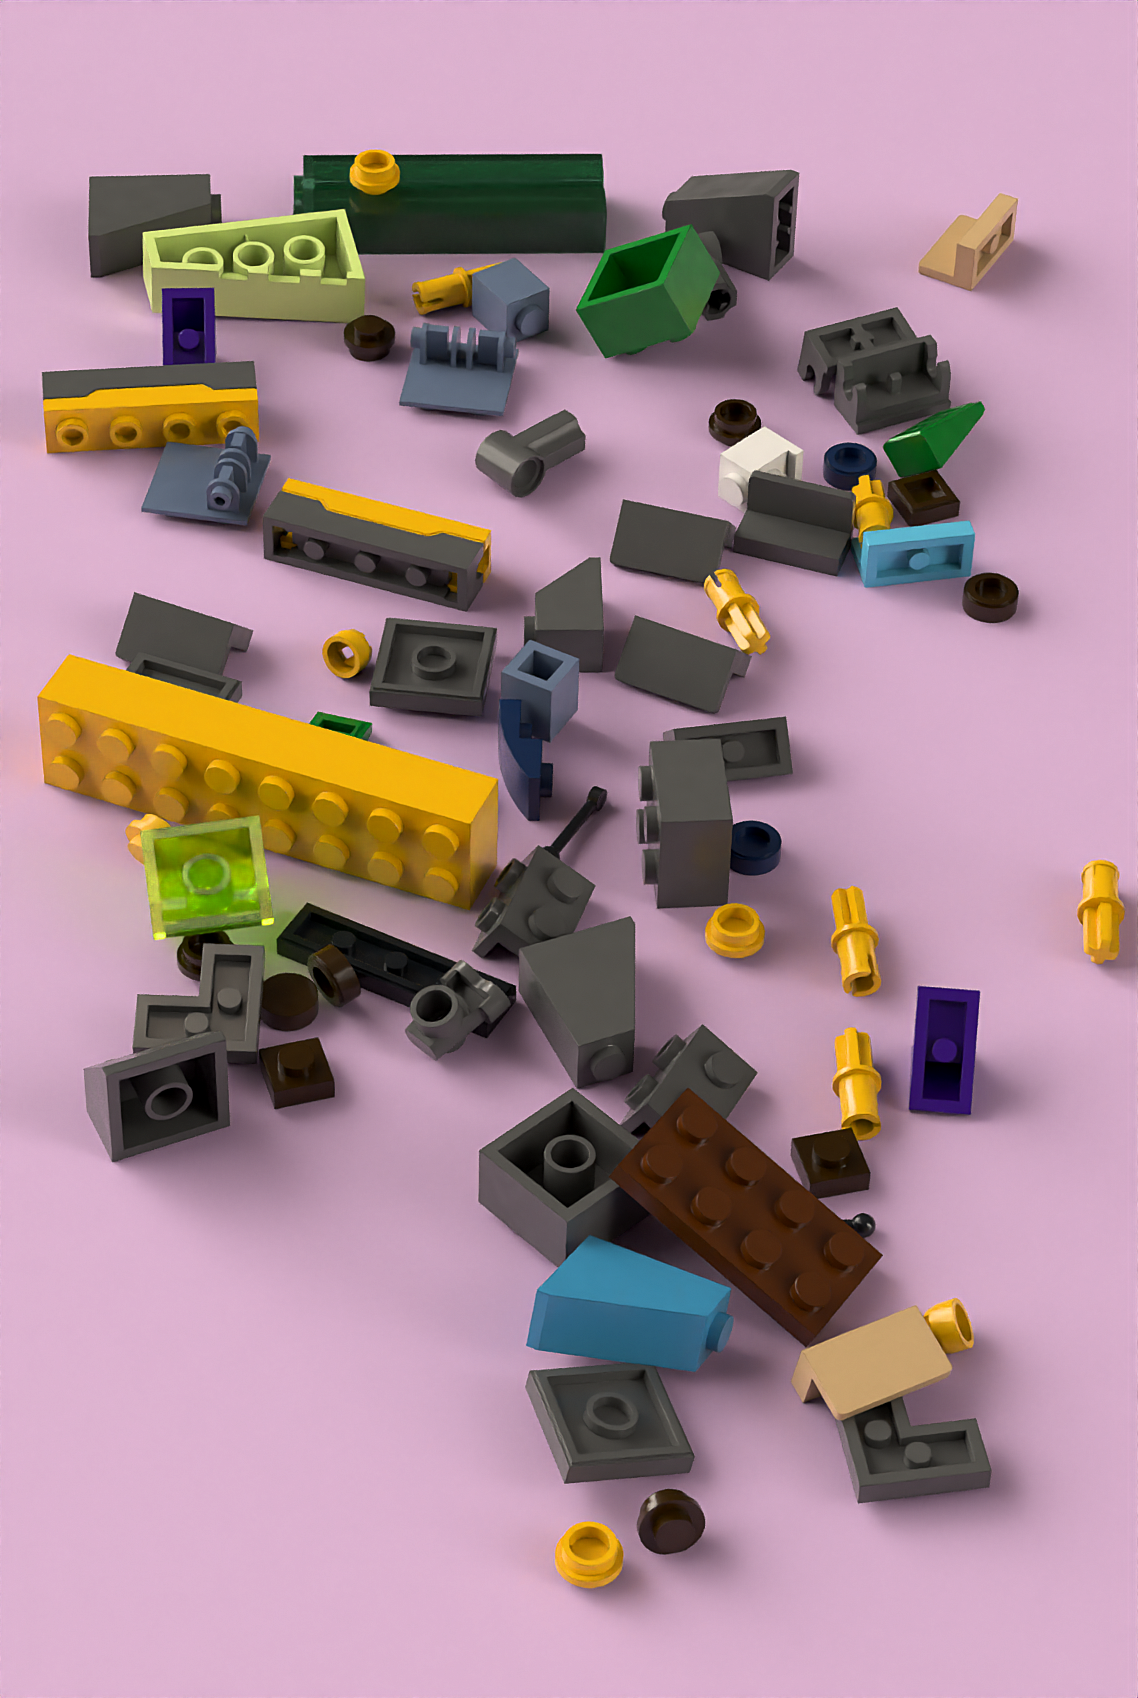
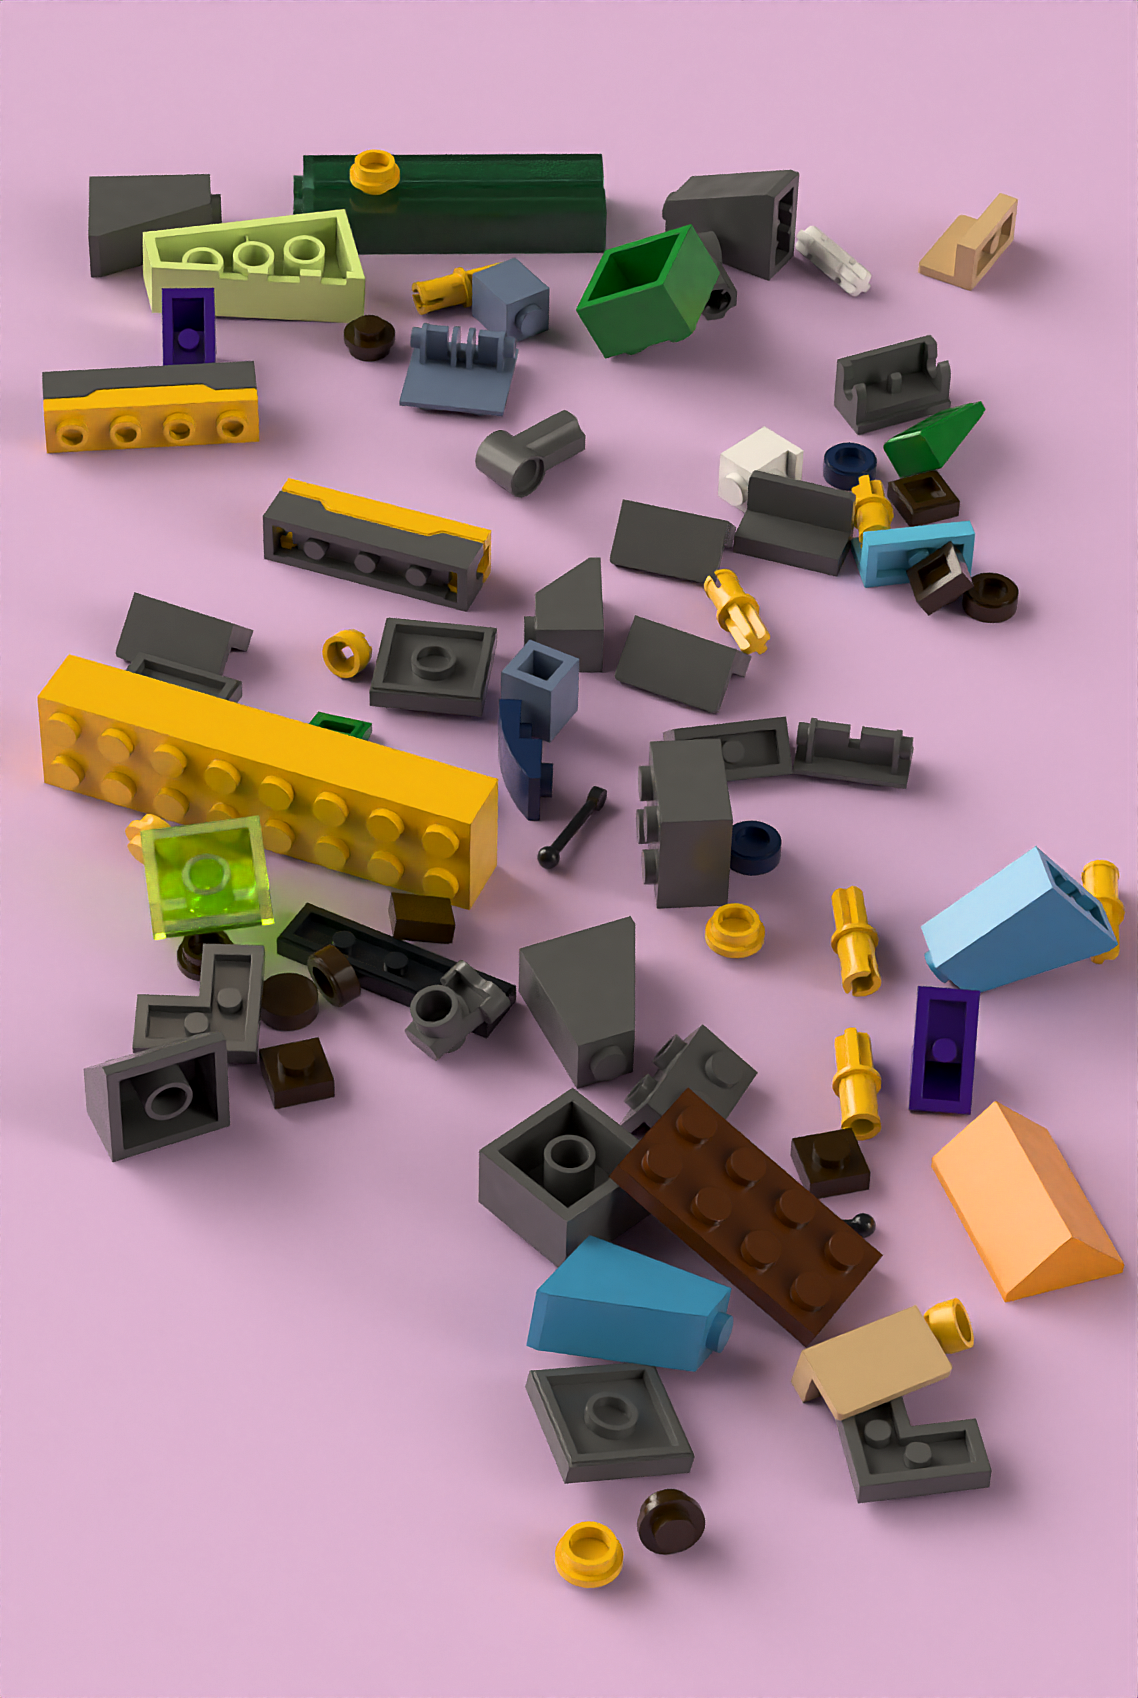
sand blue hinge [141,426,271,526] -> none
dark grey bracket [472,845,596,958] -> none
dark brown plate [708,399,761,447] -> none
dark grey hinge [797,307,917,395] -> none
none -> dark brown tile [388,892,456,945]
none -> dark grey hinge [792,718,914,789]
none -> white axle [795,226,872,297]
none -> dark brown plate [906,541,974,616]
none -> dark azure slope [921,846,1118,993]
none -> light orange slope [931,1101,1124,1303]

